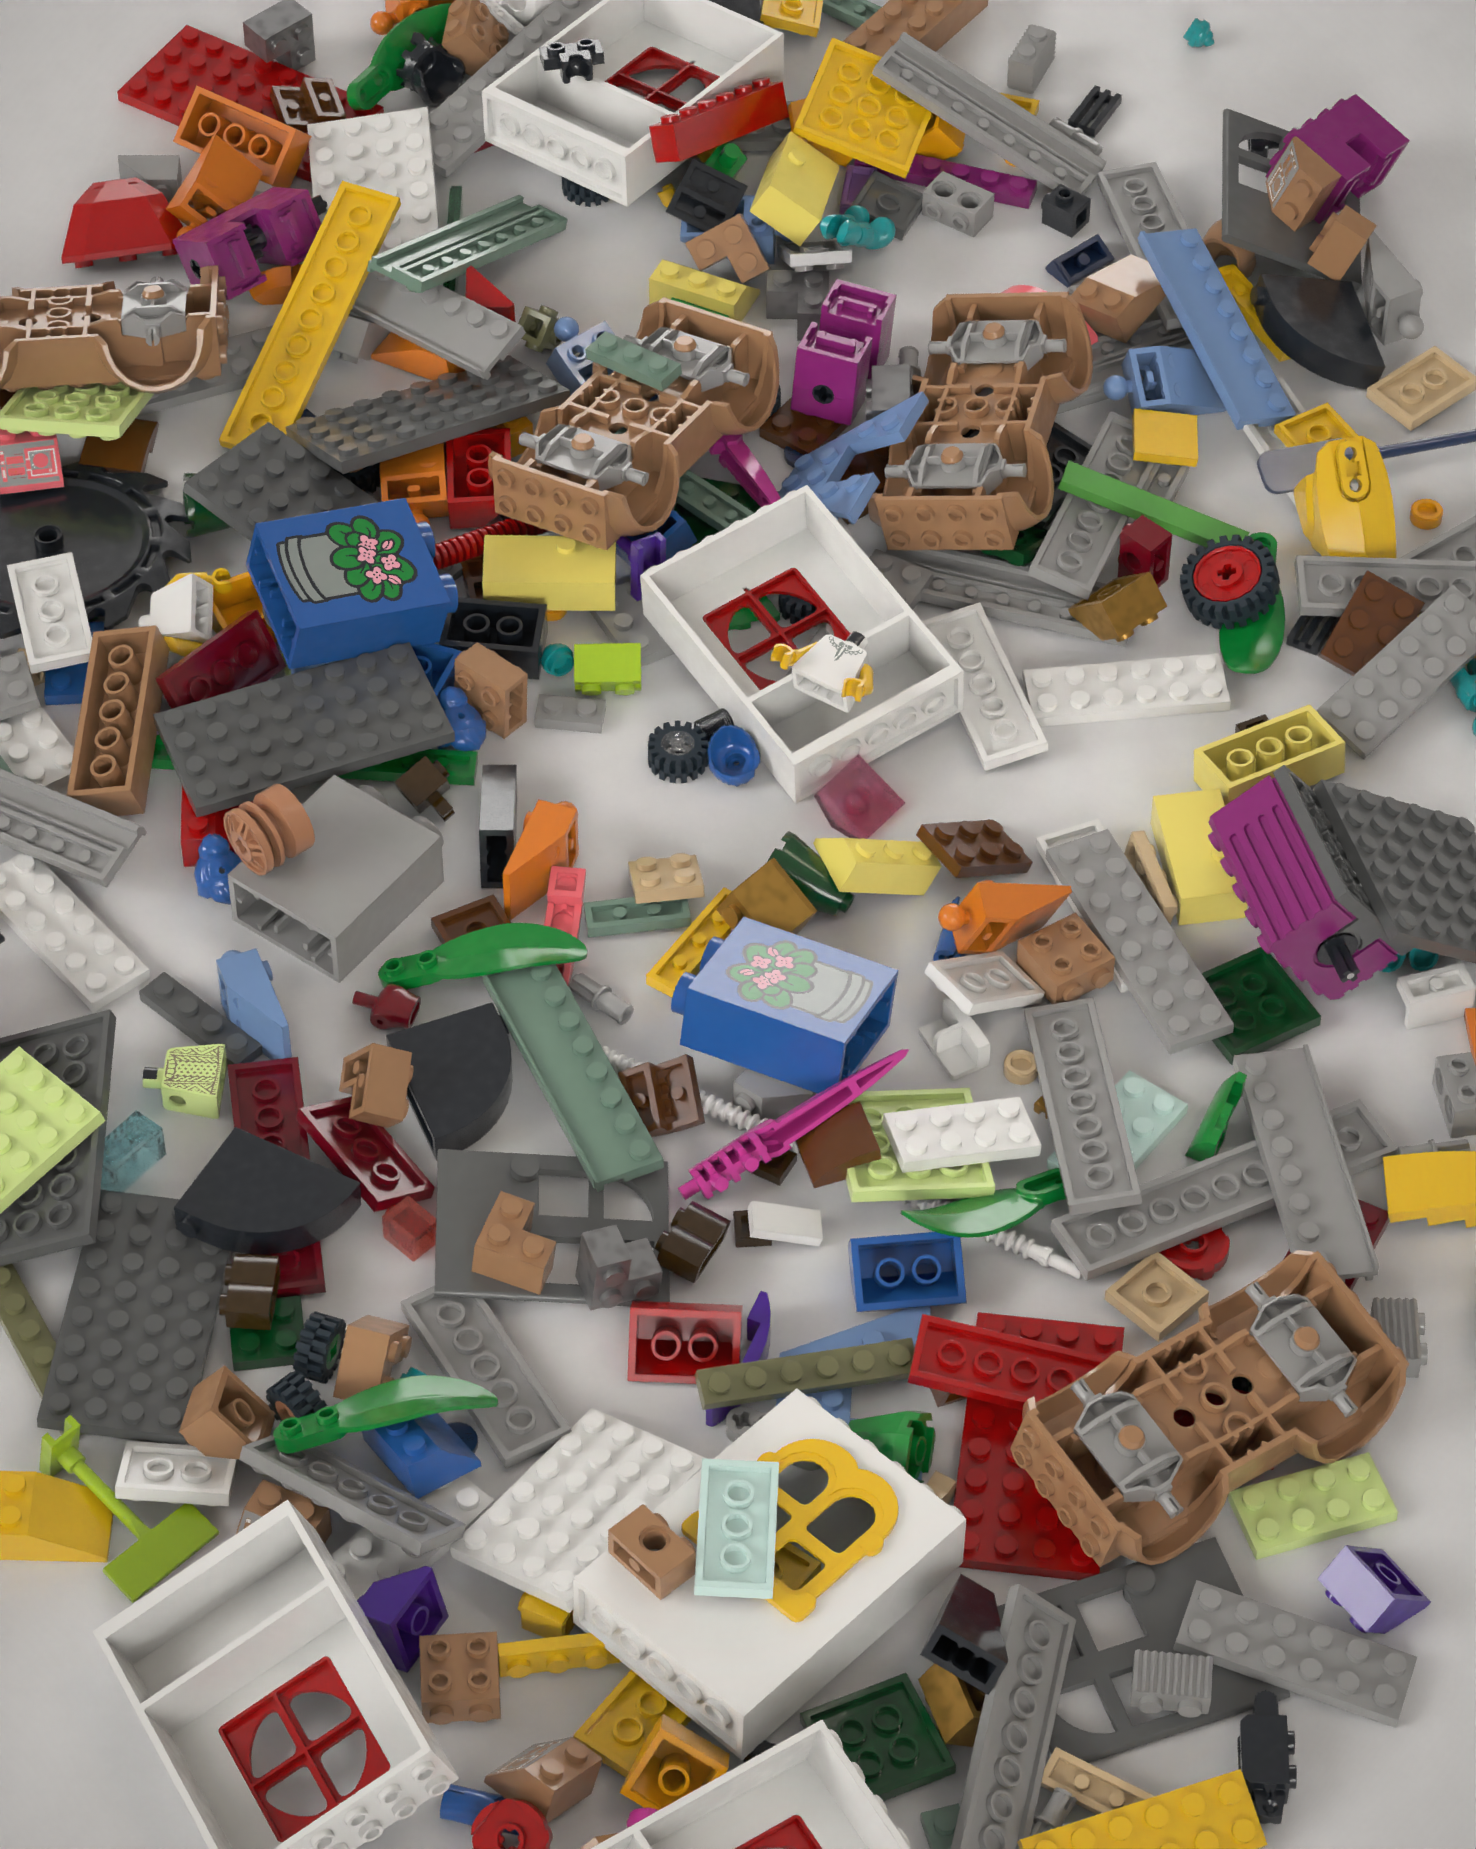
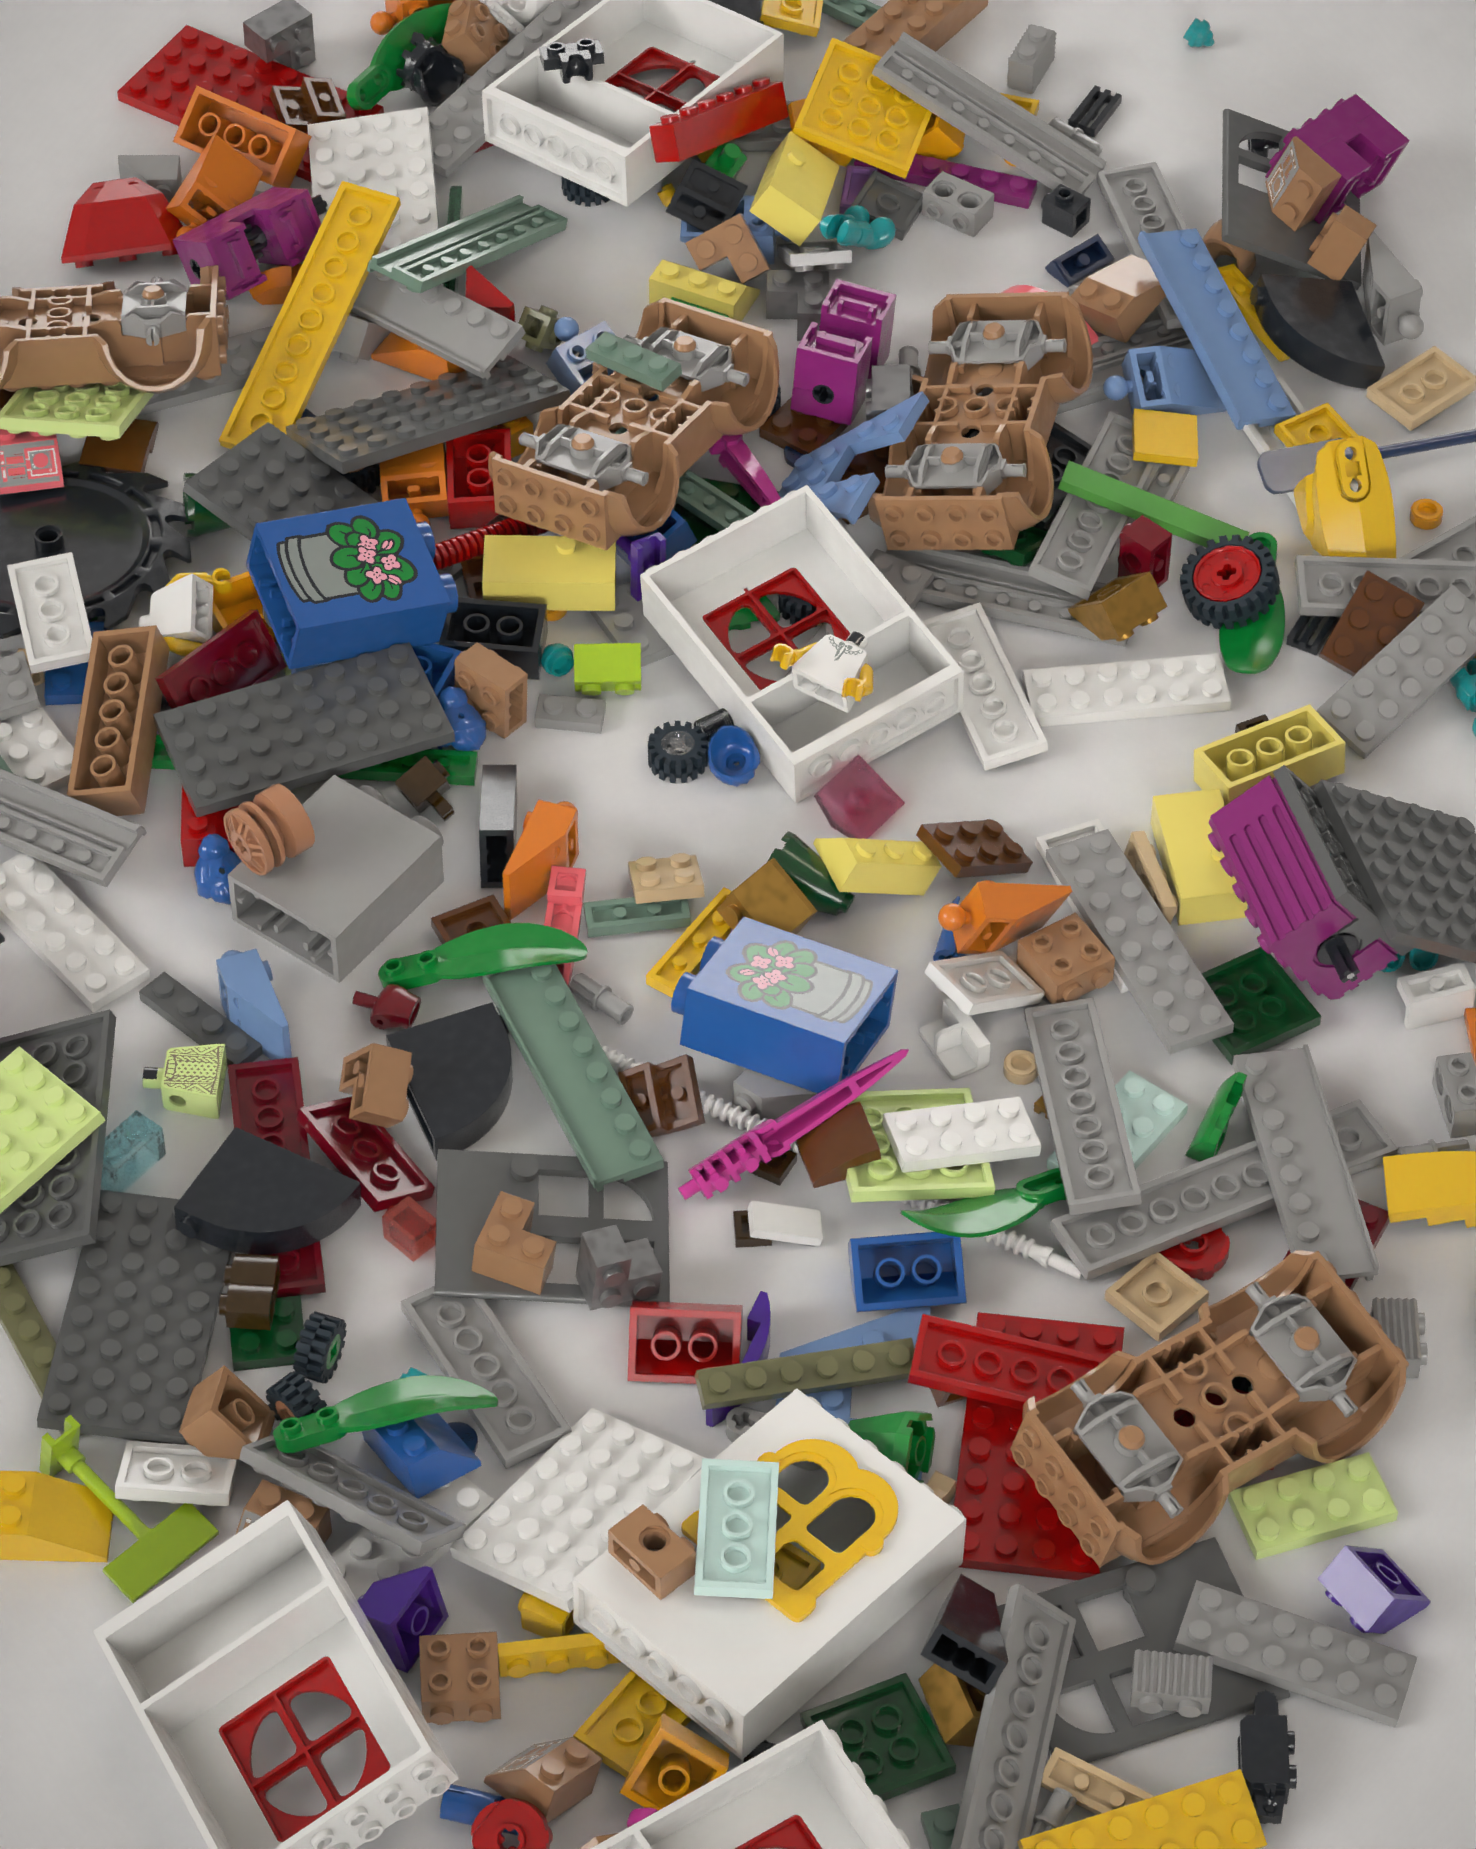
medium nougat brick [333,1315,412,1400] -> none
dark brown brick [654,1201,731,1283] -> none

